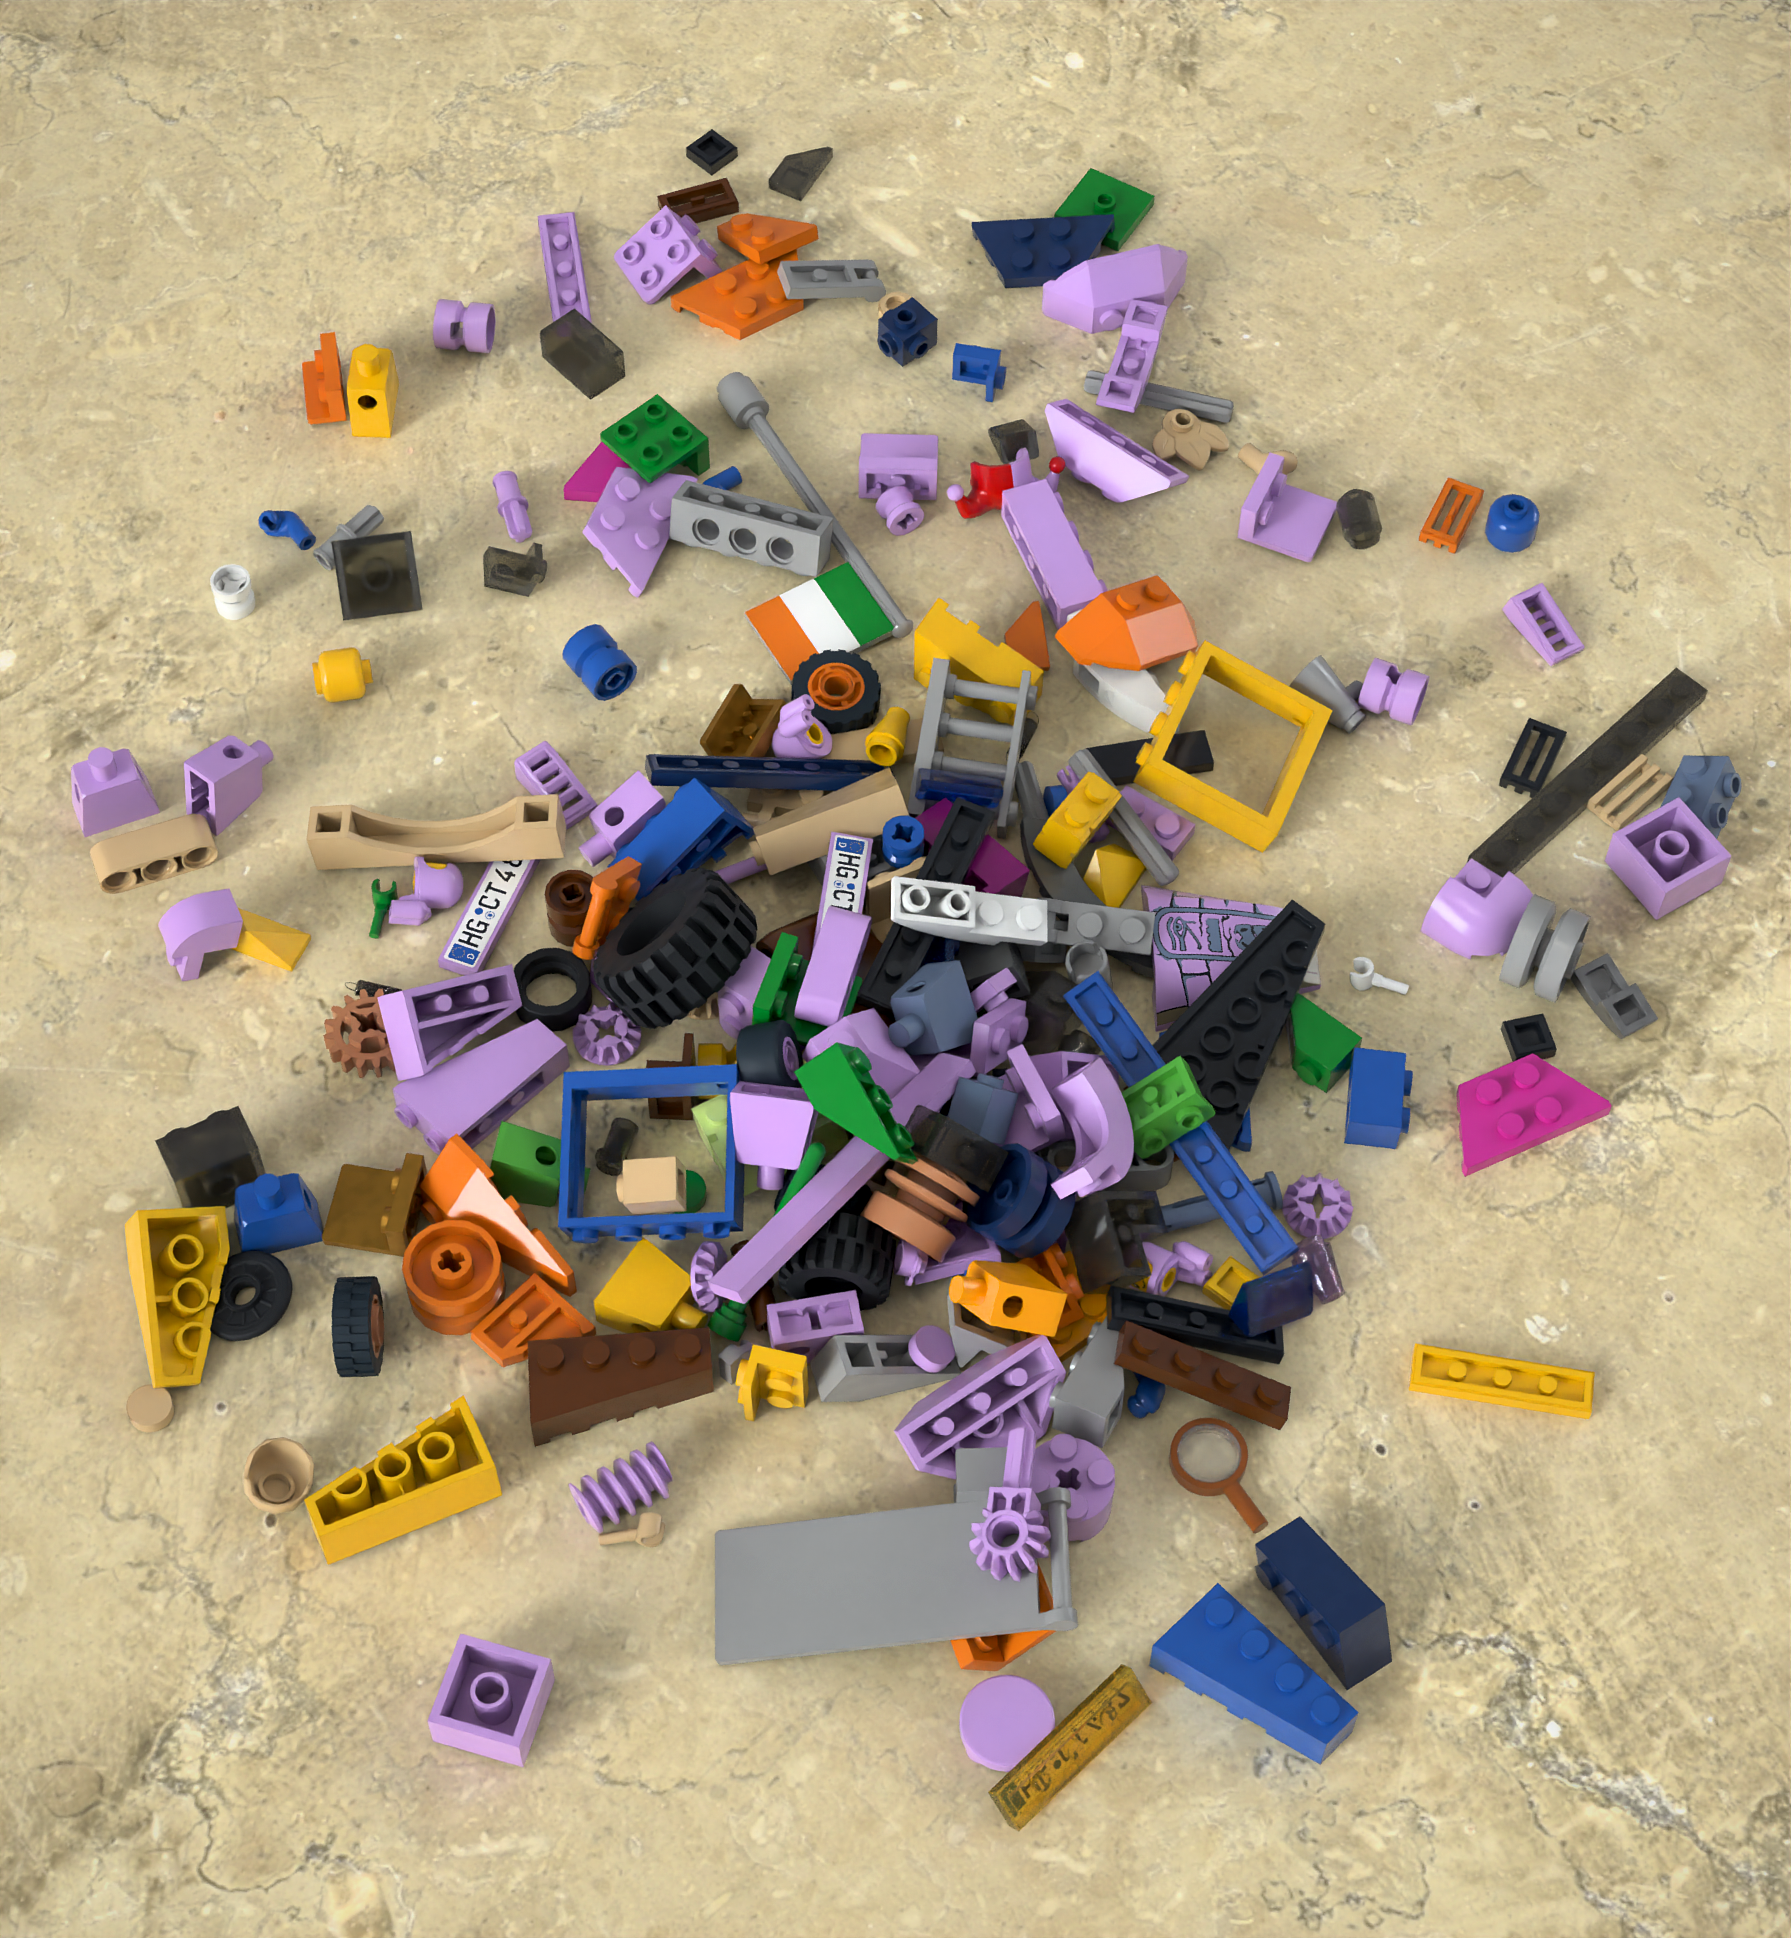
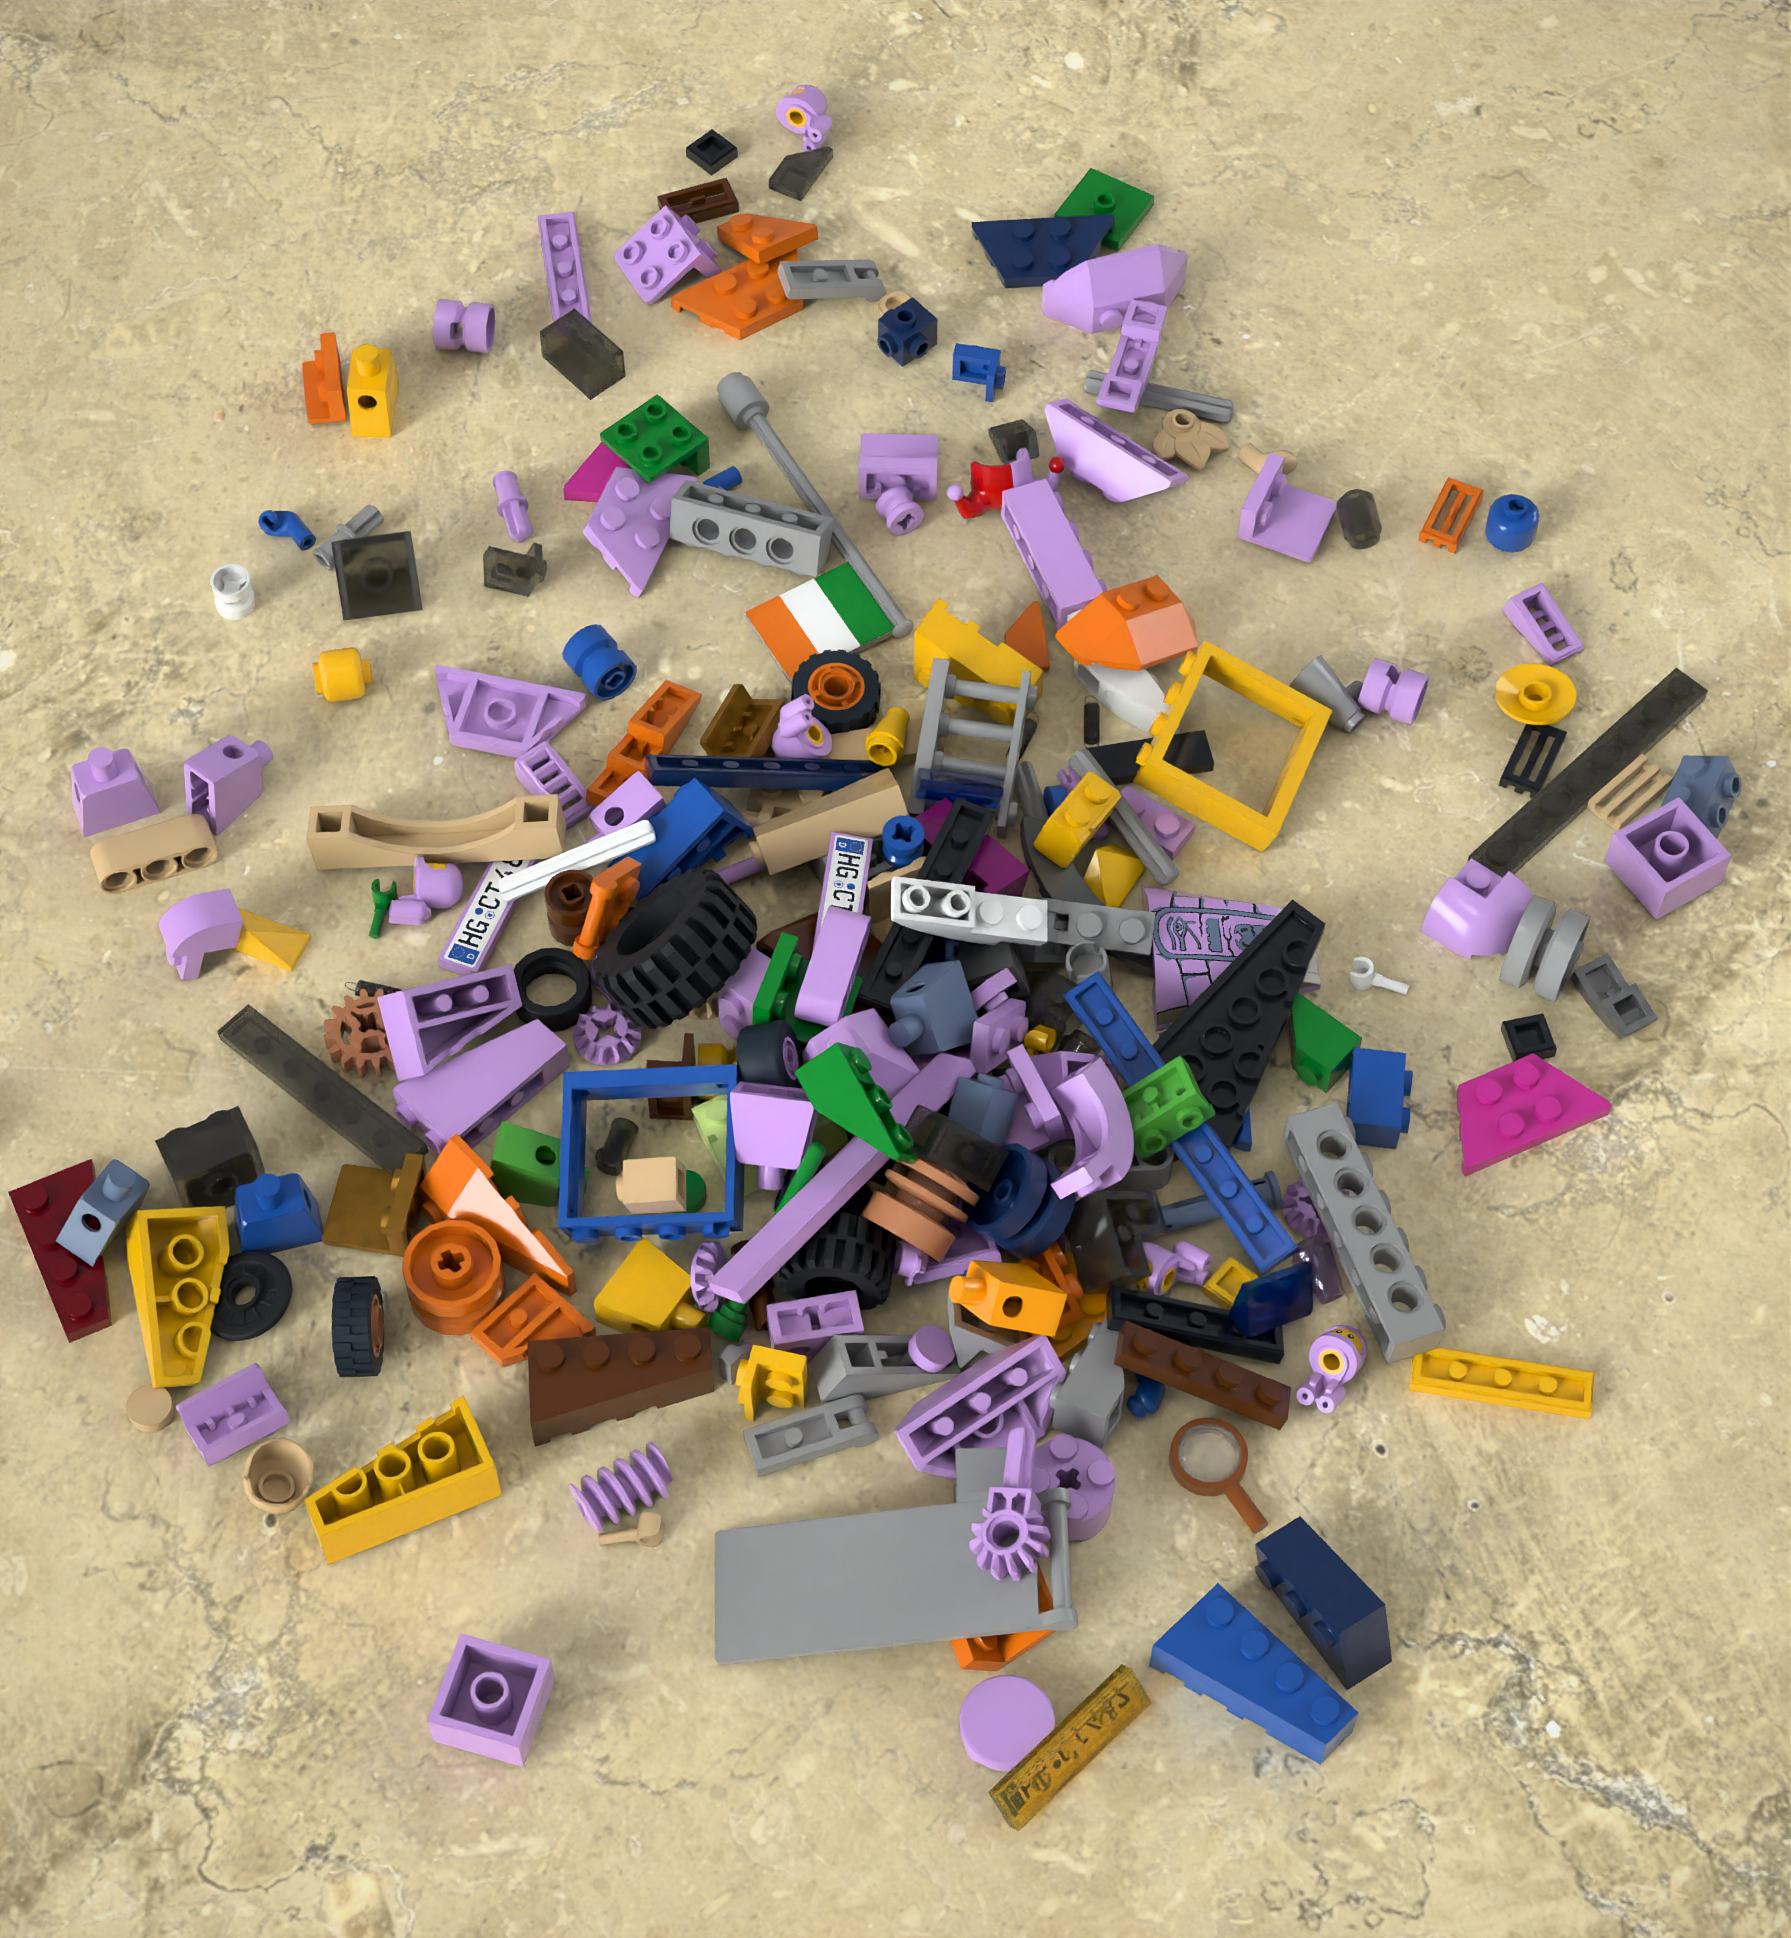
none -> dark red wing [8,1159,112,1343]
none -> sand blue torso [56,1159,150,1267]
none -> lavender bracket [176,1363,291,1467]
none -> clear smoke tile [217,1004,429,1176]
none -> lavender wing [435,665,587,758]
none -> white axle [498,820,656,902]
none -> orange slope [585,680,702,807]
none -> light grey plate [743,1394,879,1477]
none -> lavender piece [776,84,833,155]
none -> yellow hand [1024,1025,1056,1056]
none -> clear smoke piece [1083,696,1100,748]
none -> light grey brick [1282,1102,1446,1364]
none -> lavender piece [1296,1325,1368,1414]
none -> yellow dish [1495,663,1577,725]

